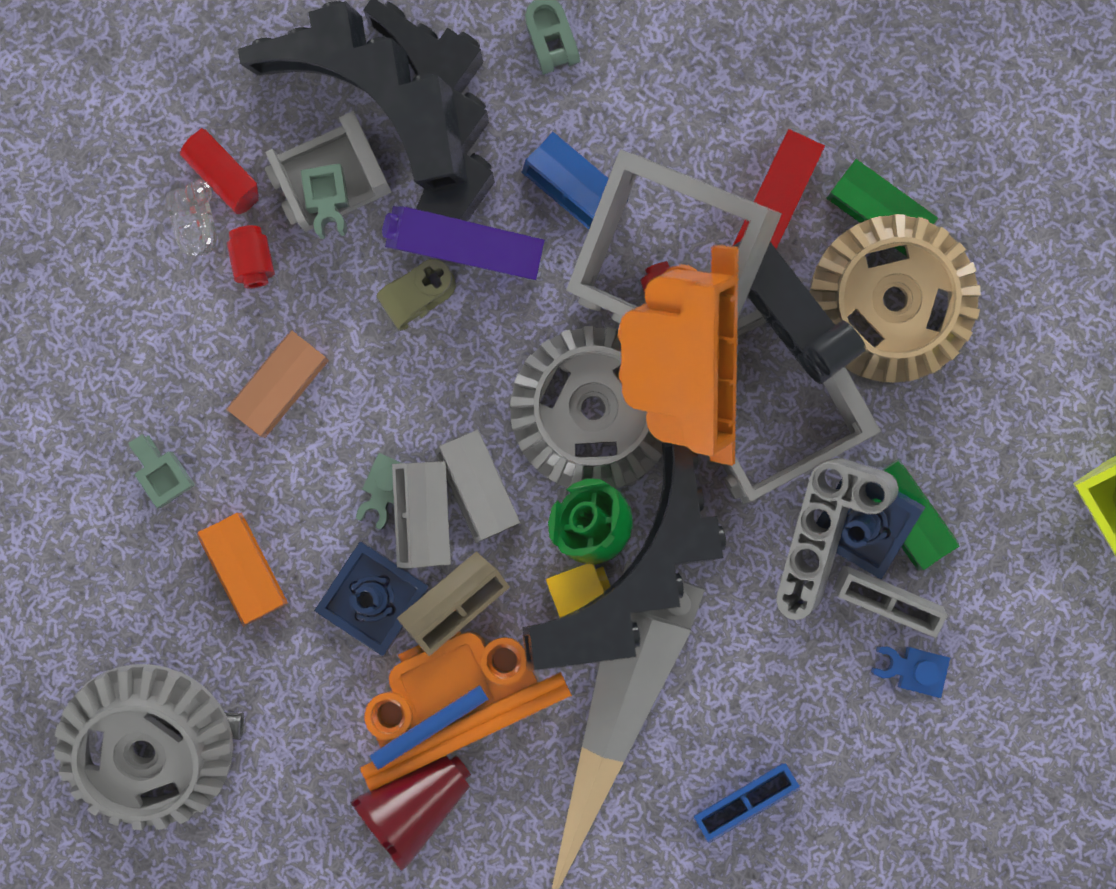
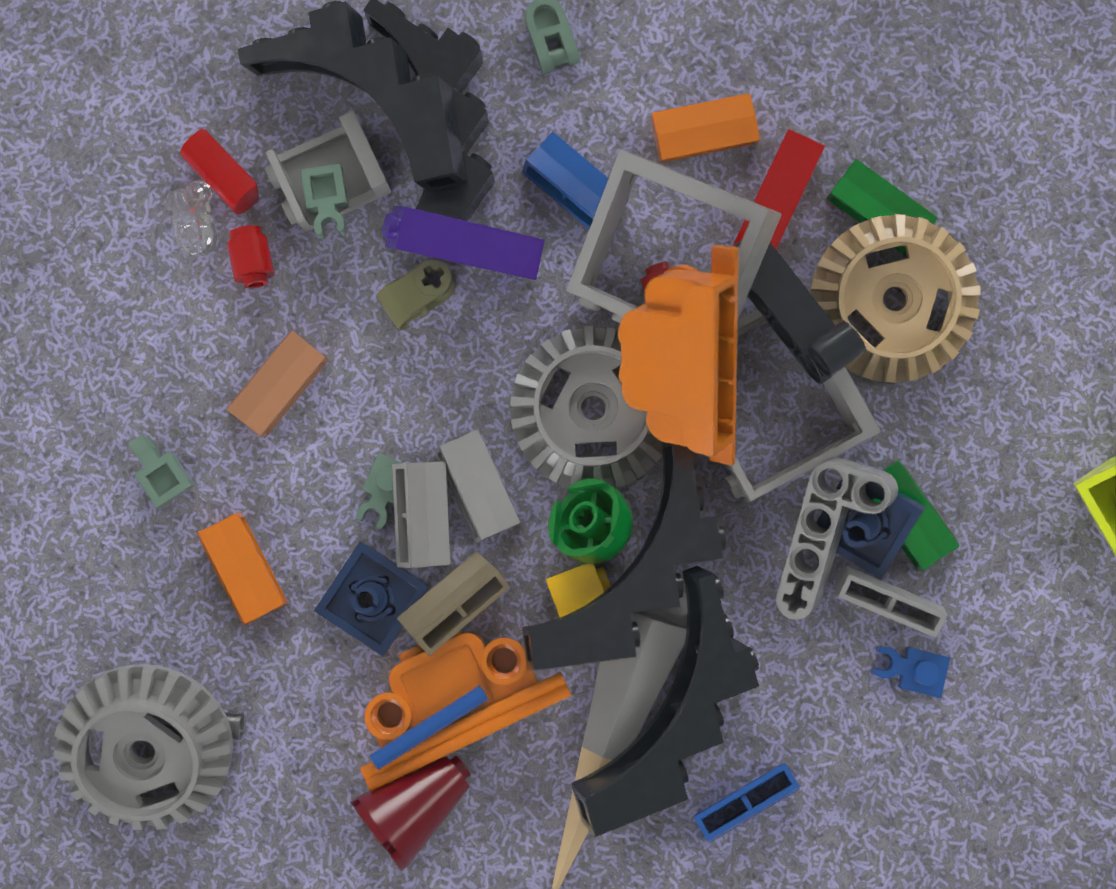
none -> black arch [571,566,759,837]
none -> orange piece [651,93,760,163]

